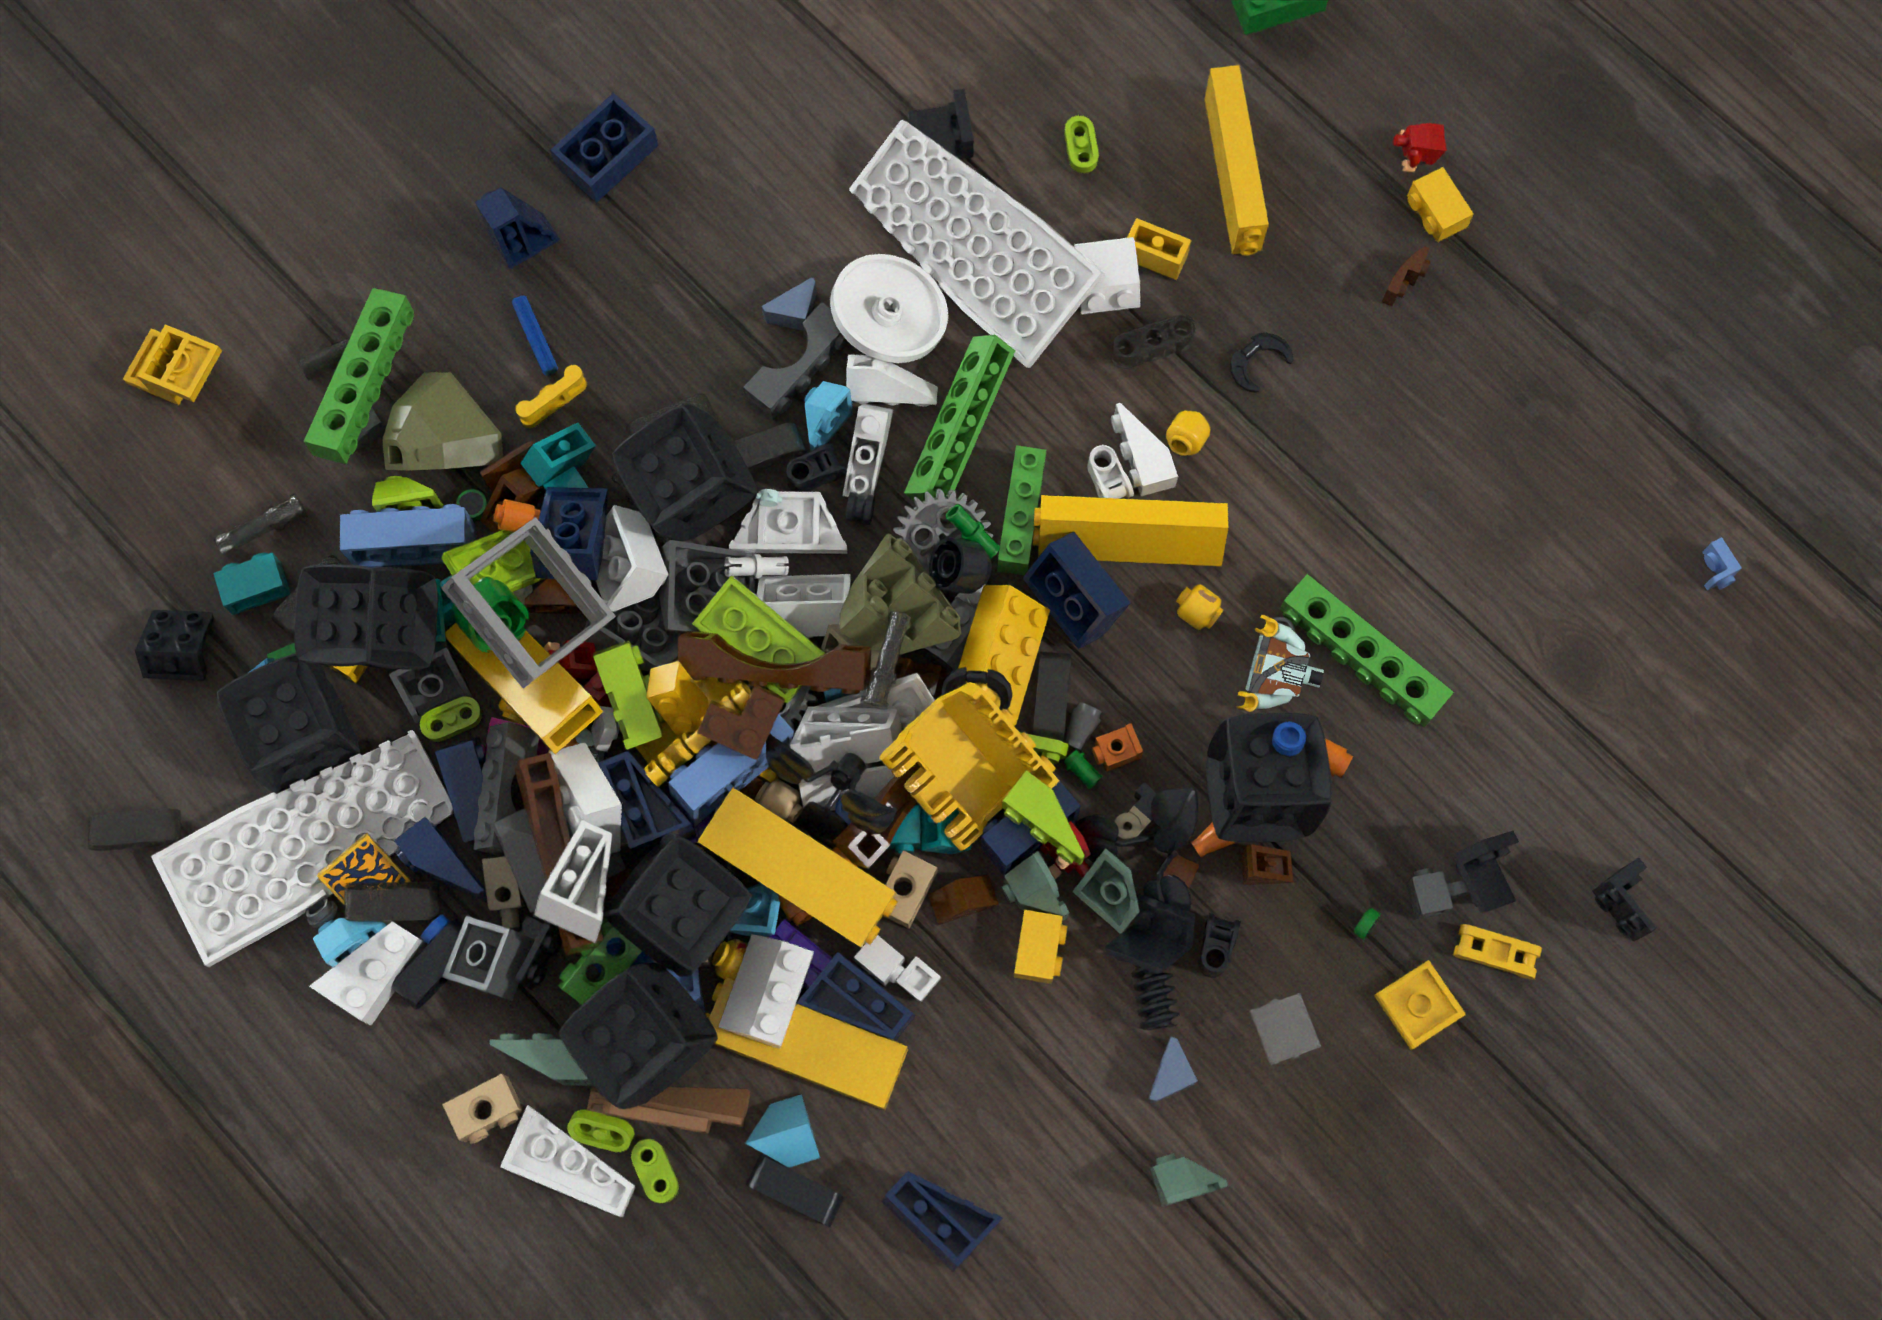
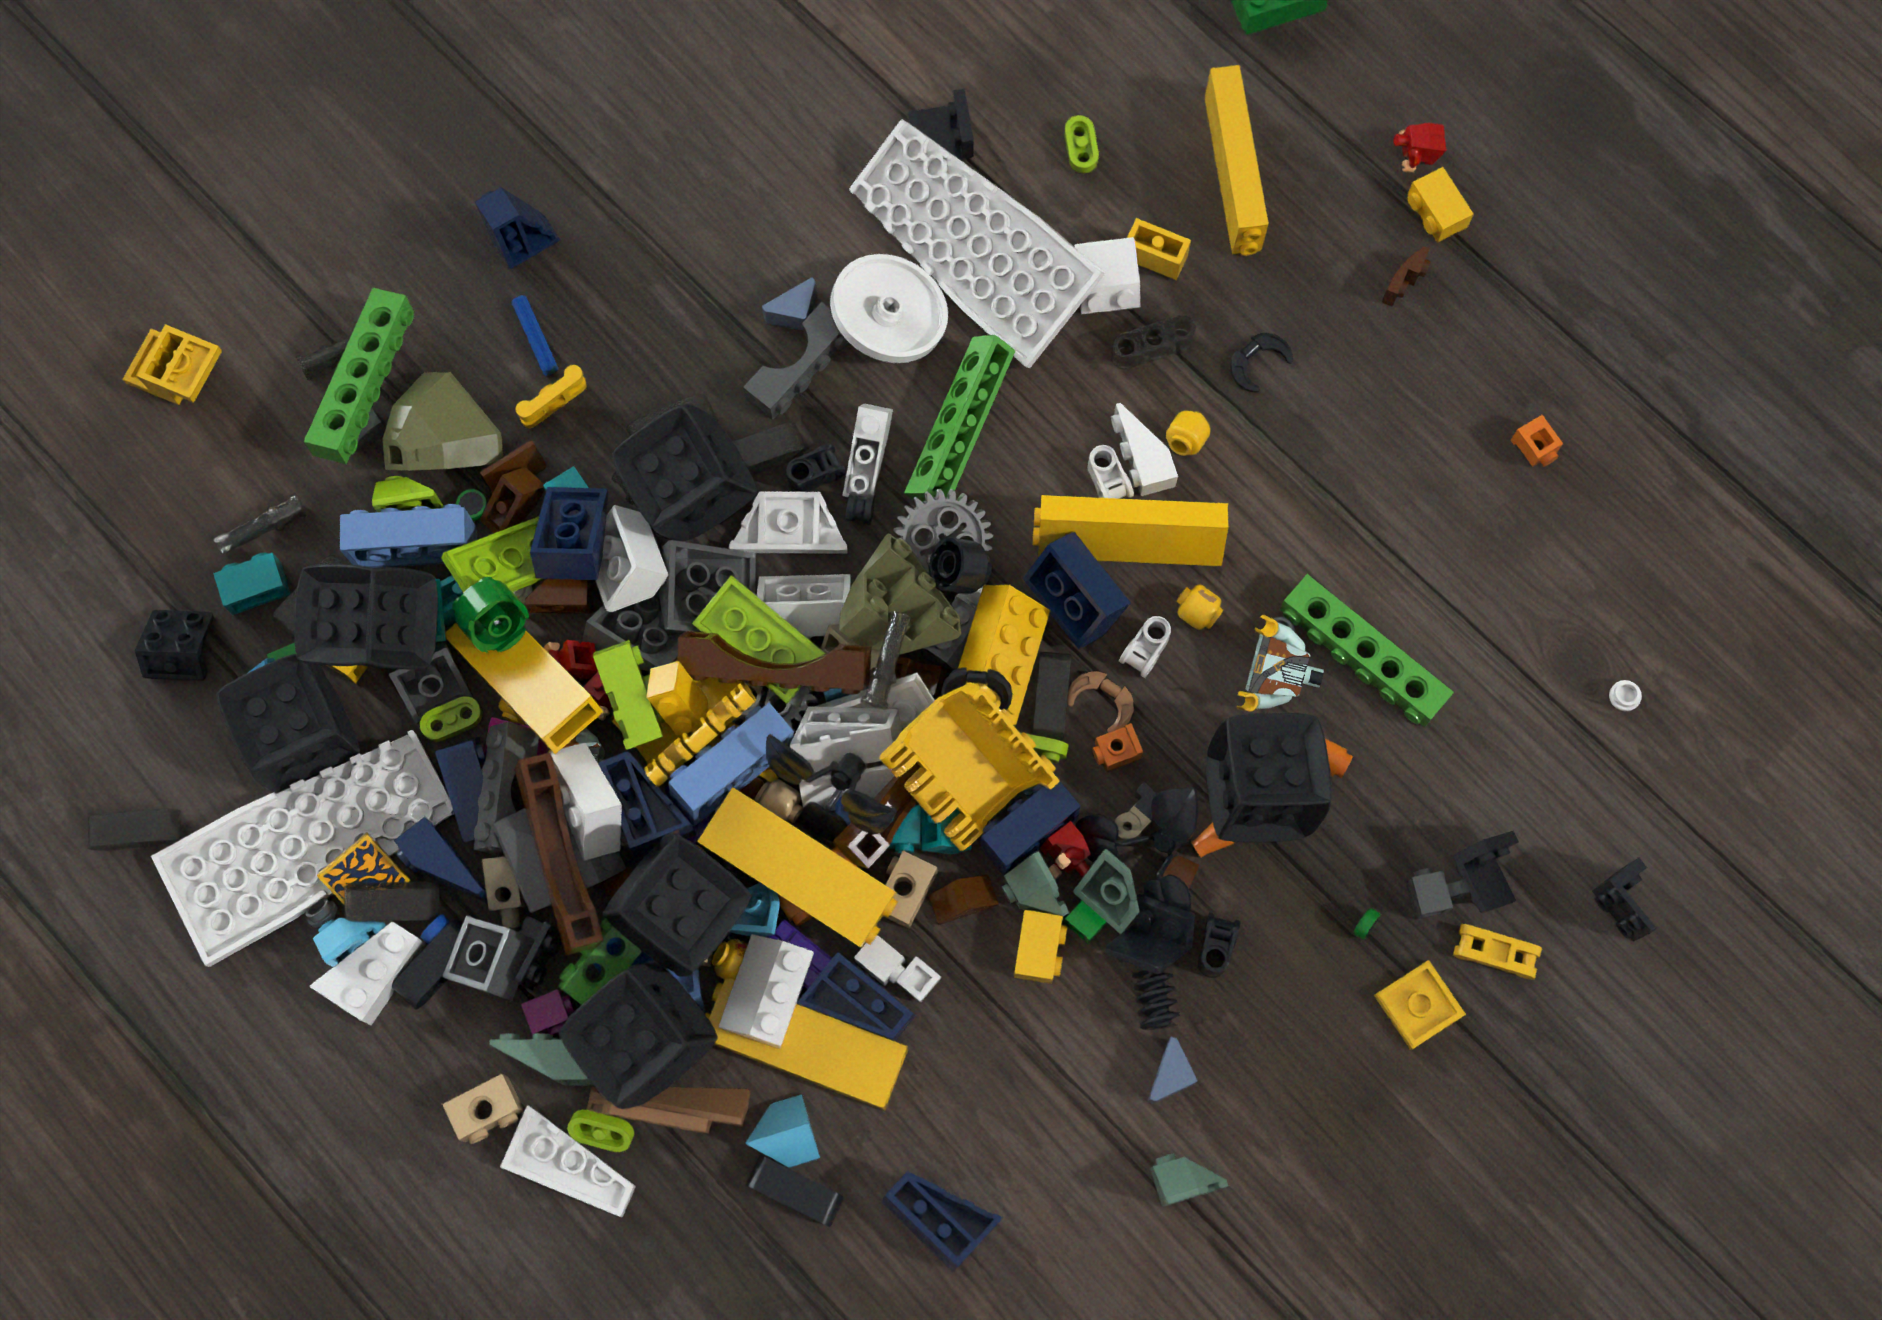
light grey window [441,517,616,689] -> none
orange brick [493,499,541,532] -> none
teal brick [520,423,596,487] -> none
white wedge [534,820,612,943] -> none
dark blue brick [550,93,659,203] -> none
white plate [591,706,619,752] -> none
lime plate [631,1139,679,1204] -> none
reddish brown brick [697,684,785,760] -> none
white pin [724,554,789,579] -> none
light aqua piece [756,489,782,507] -> none
medium azure slope [804,381,853,452] -> none
white slope [846,355,938,407] -> none
green pin [945,504,1000,559] -> none
bright green brick [997,445,1046,575] -> none
lime slope [1002,770,1084,865] -> none
green pin [1063,749,1103,790] -> none
dark grey cone [1065,702,1102,751] -> none
reddish brown slope [1241,844,1293,885] -> none
clear piece [1250,993,1321,1065] -> none
blue tile [1272,722,1306,756] -> none
medium blue bracket [1703,537,1742,591] -> none
none -> magenta brick [521,989,575,1037]
none -> green brick [1064,901,1108,945]
none -> medium nougat piece [1067,671,1134,733]
none -> white piece [1119,616,1171,678]
none -> orange brick [1510,415,1563,467]
none -> white plate [1609,680,1642,711]

